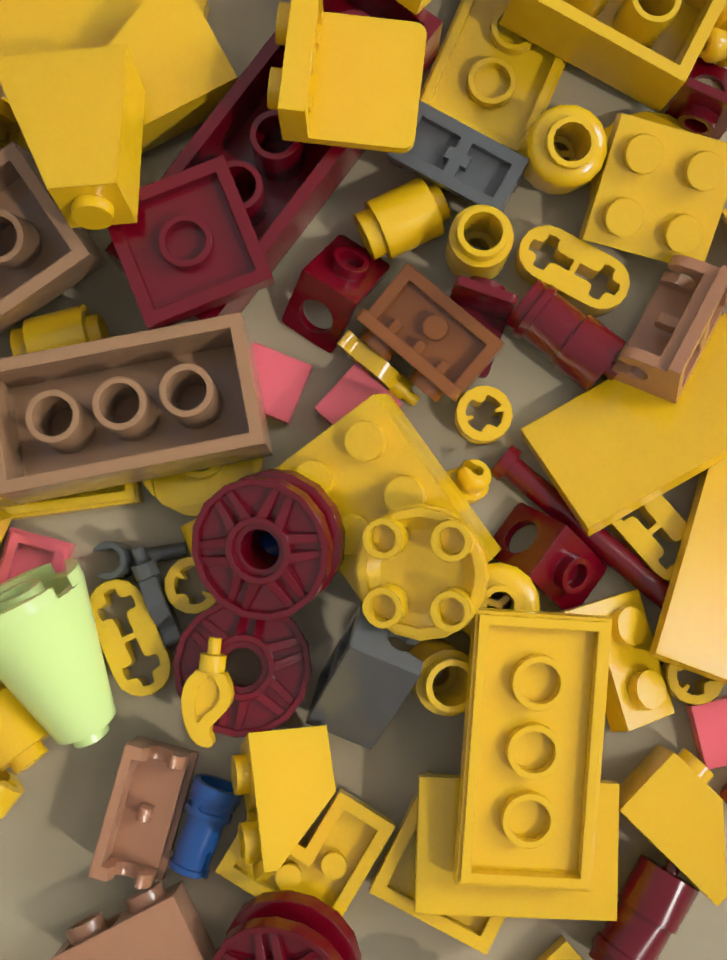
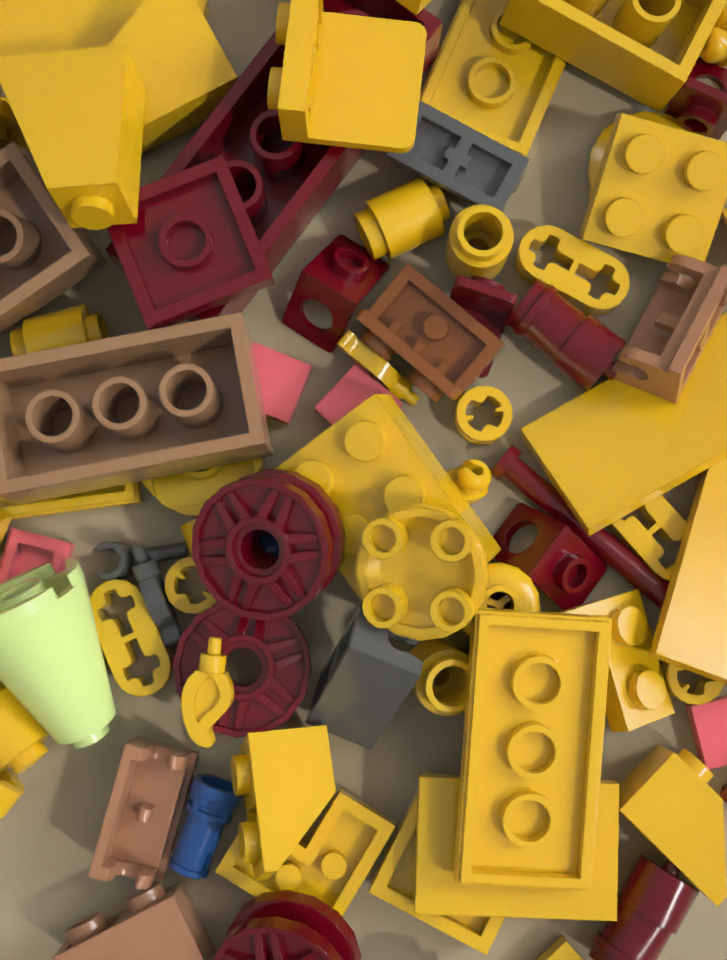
yellow head [519,105,607,194] -> none

